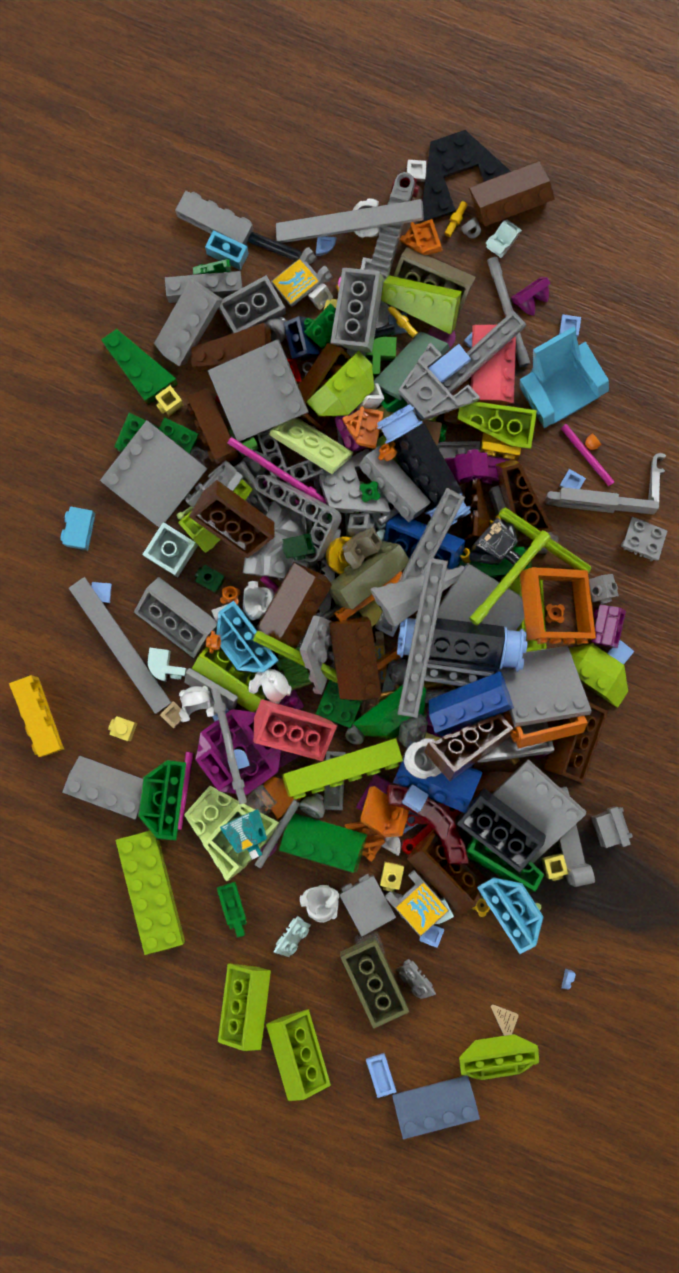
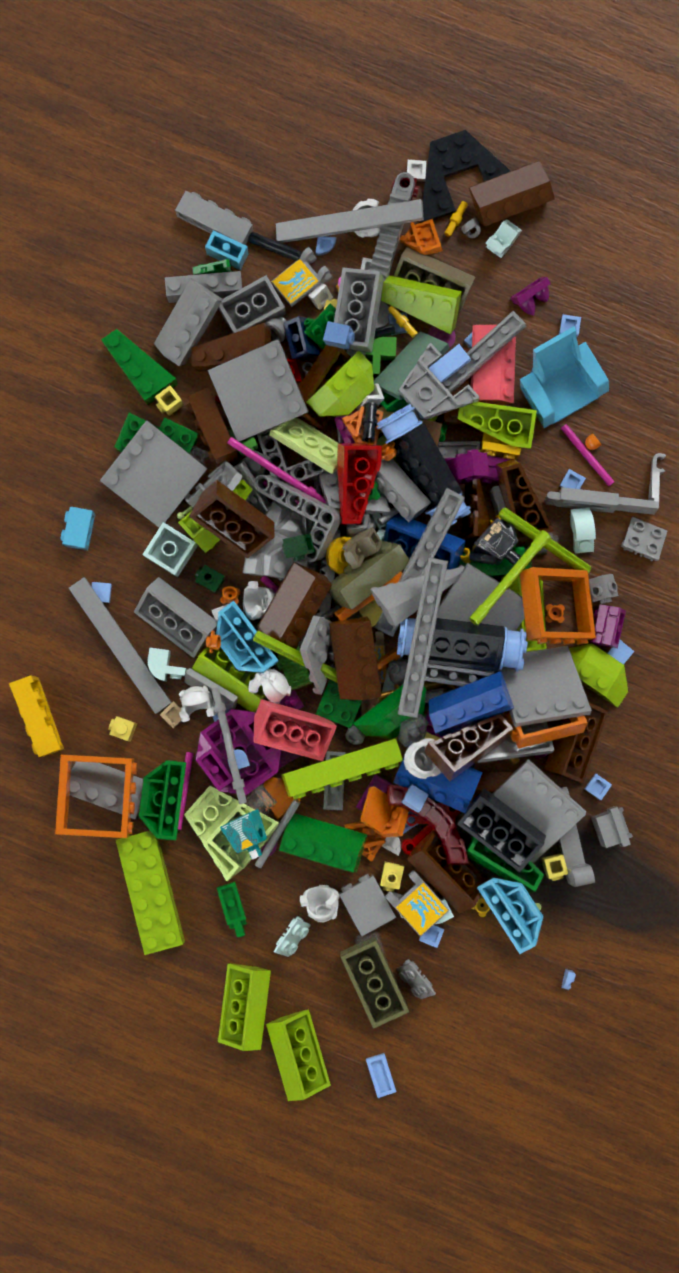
light grey brick [299,793,325,818] -> none
sand blue slope [392,1075,480,1139] -> none
lime wedge [459,1034,539,1080] -> none
light grey piece [487,257,531,367] -> none
tan sticker [491,1005,518,1036] -> none
none -> orange window [55,755,137,838]
none -> medium blue brick [323,321,355,350]
none -> red wedge [337,443,382,524]
none -> black pin [362,402,378,443]
none -> light aqua brick [570,507,596,554]
none -> light blue tile [584,773,612,800]

